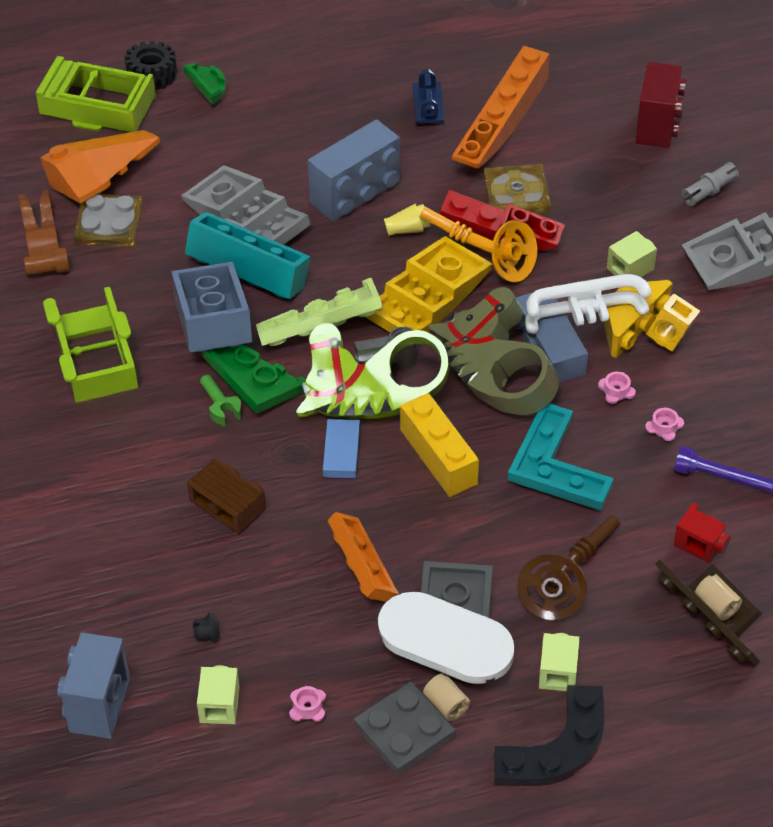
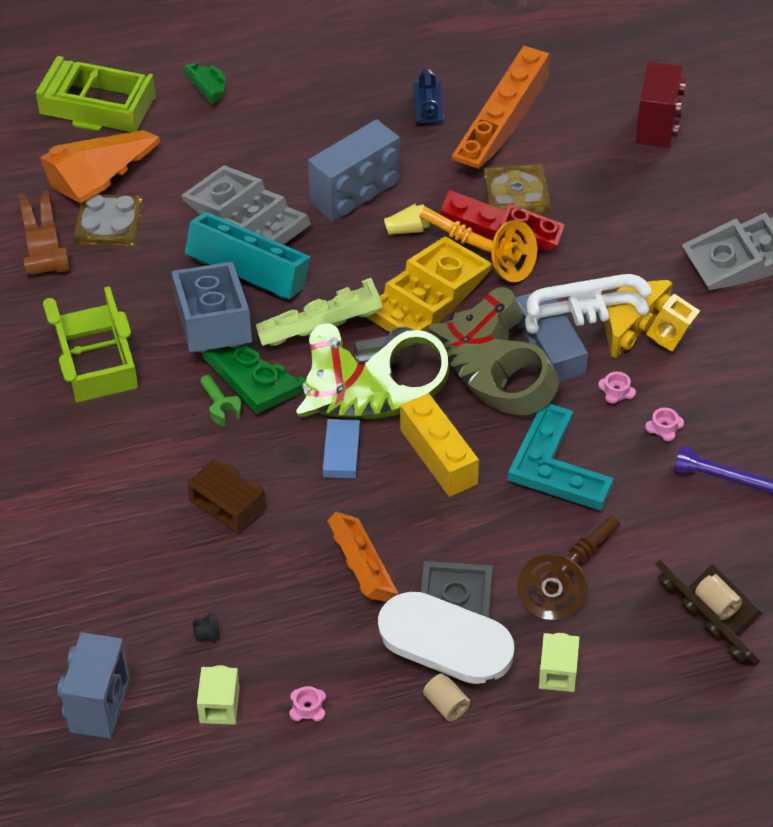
black tyre [125,41,177,90] -> none
dark grey plate [354,681,456,776] -> none
black plate [494,685,604,786] -> none
yellowish green brick [607,231,657,277] -> none
red brick [674,503,731,564] -> none
light grey pin [681,162,739,207] -> none

